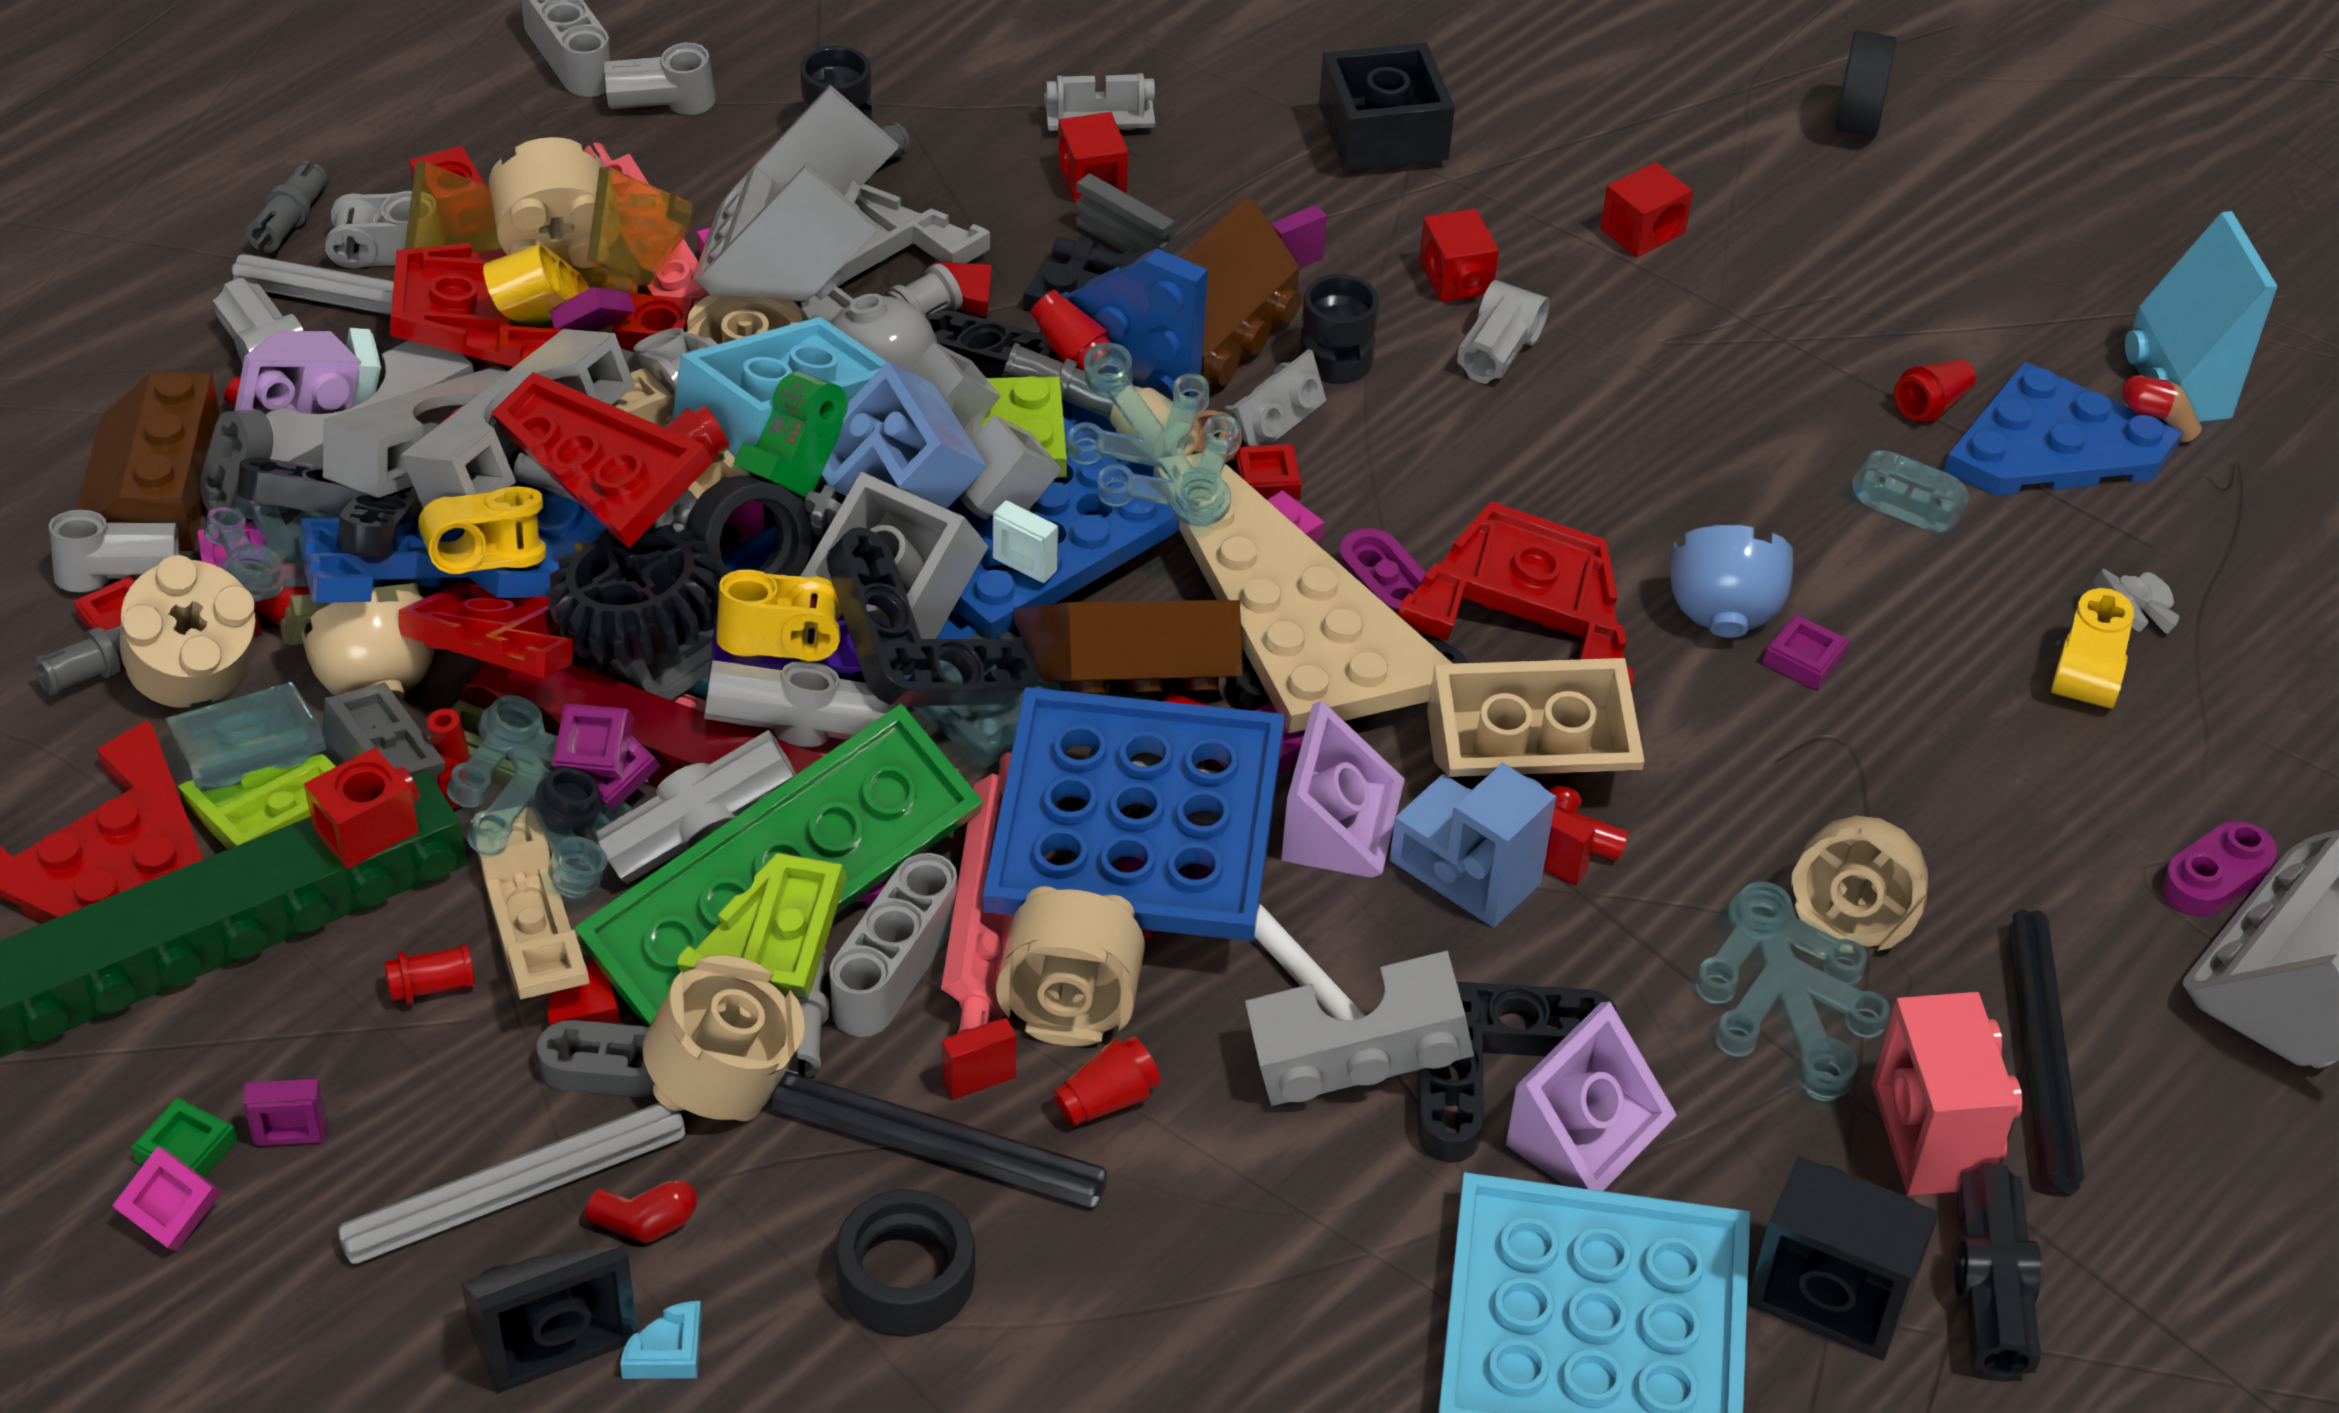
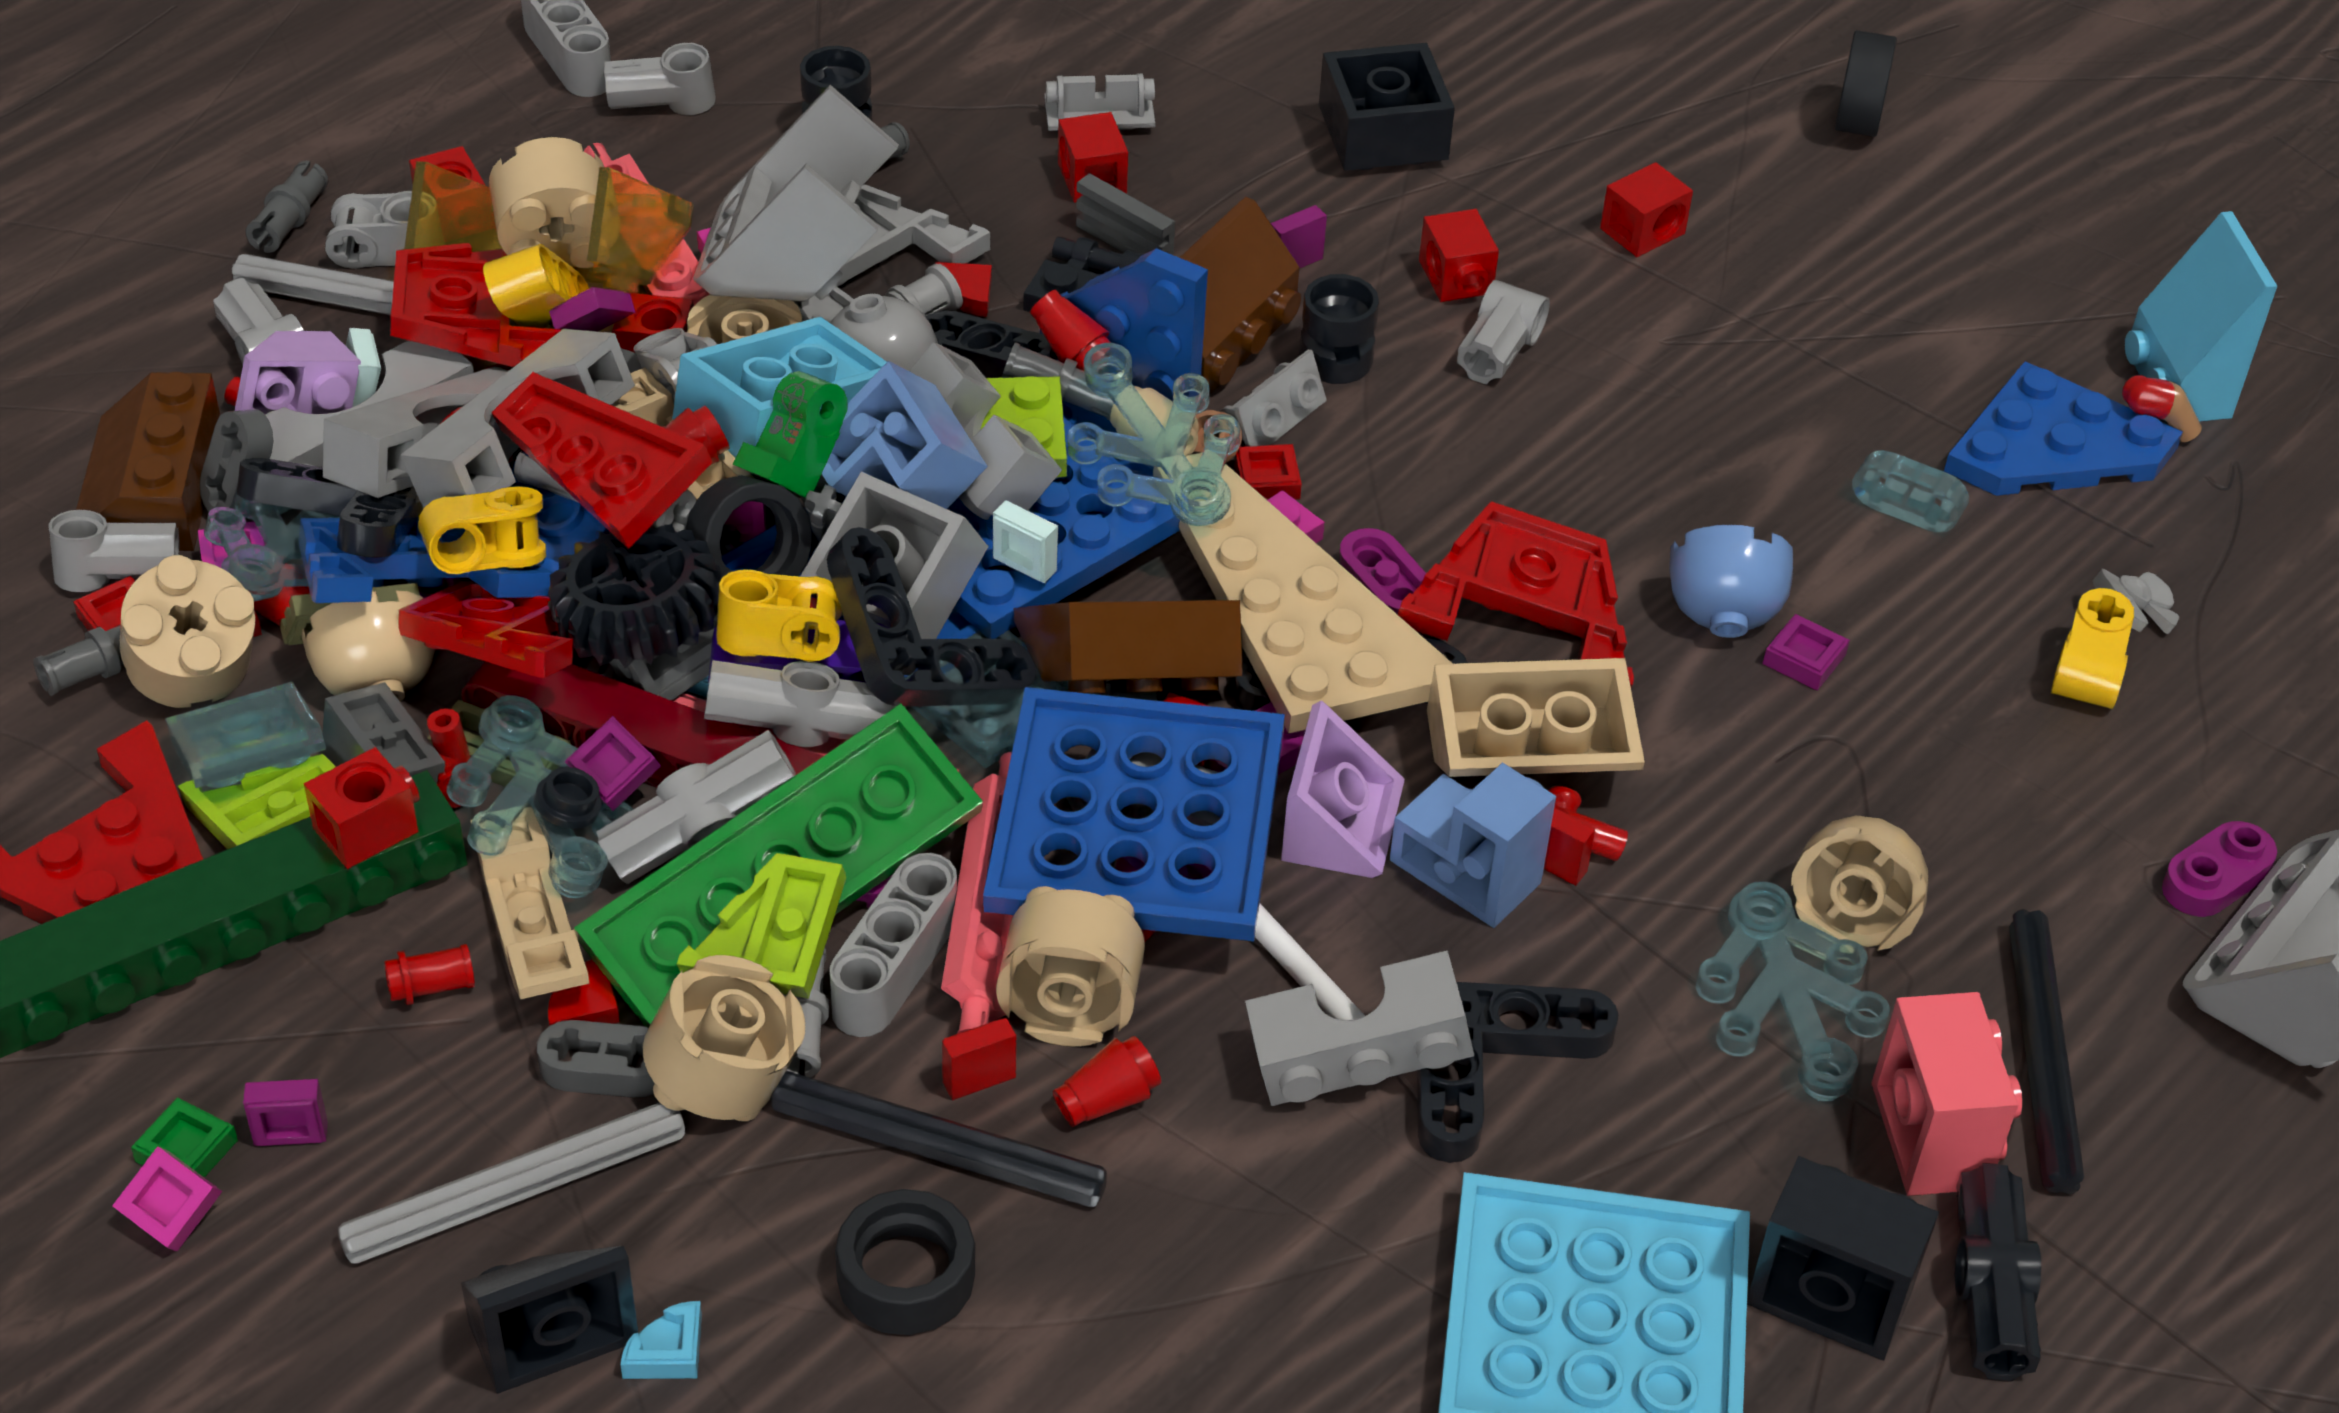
magenta tile [552,703,634,779] -> none
red arm [585,1180,698,1243] -> none
lavender slope [1506,1002,1677,1191] -> none
red cone [1894,359,1976,422] -> none

